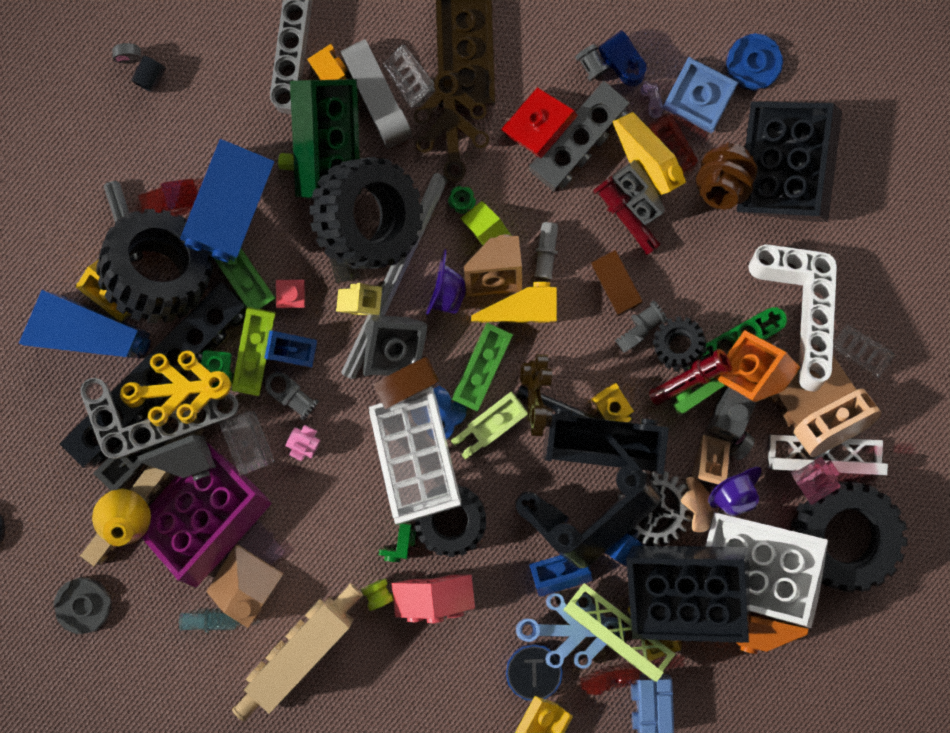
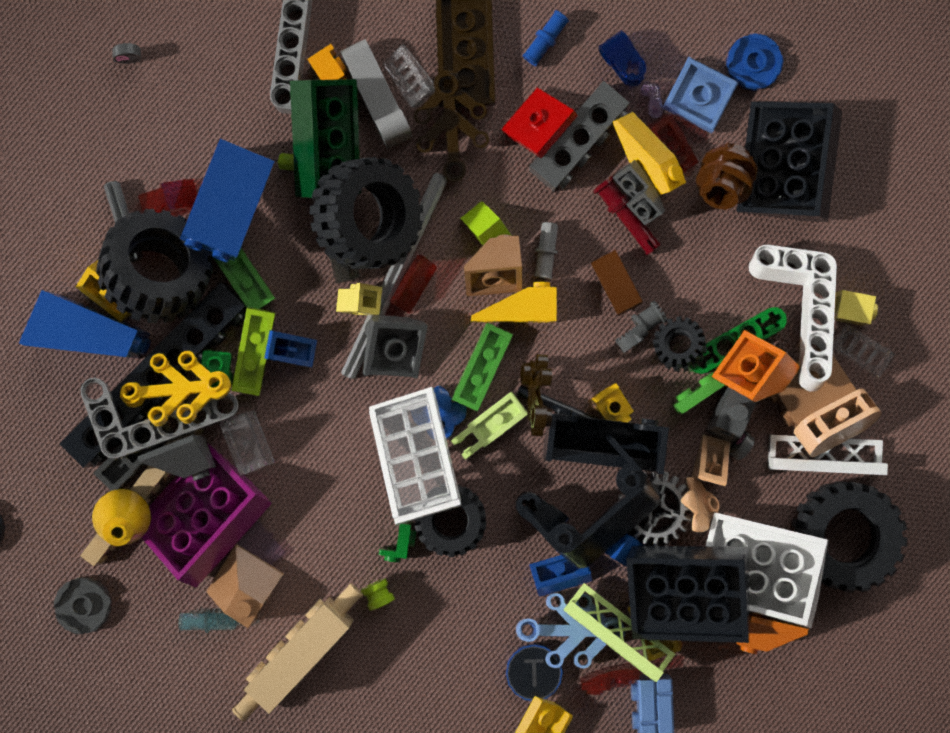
black beam [130,55,166,93] -> none
dark grey connector [265,372,319,421] -> none
coral plate [276,279,306,309] -> none
bright pink gear [286,425,321,461] -> none
reddish brown slope [373,357,440,410] -> none
coral brick [392,574,475,623] -> none
dark purple piece [426,249,466,315] -> none
green plate [448,186,476,214] -> none
dark grey bush [575,44,611,82] -> none
dark red pin [649,349,732,406] -> none
dark purple piece [708,466,762,516] -> none
clear pink brick [790,457,841,505] -> none
none -> clear red slope [390,254,437,314]
none -> blue pin [522,10,569,67]
none -> light yellow brick [834,290,878,326]

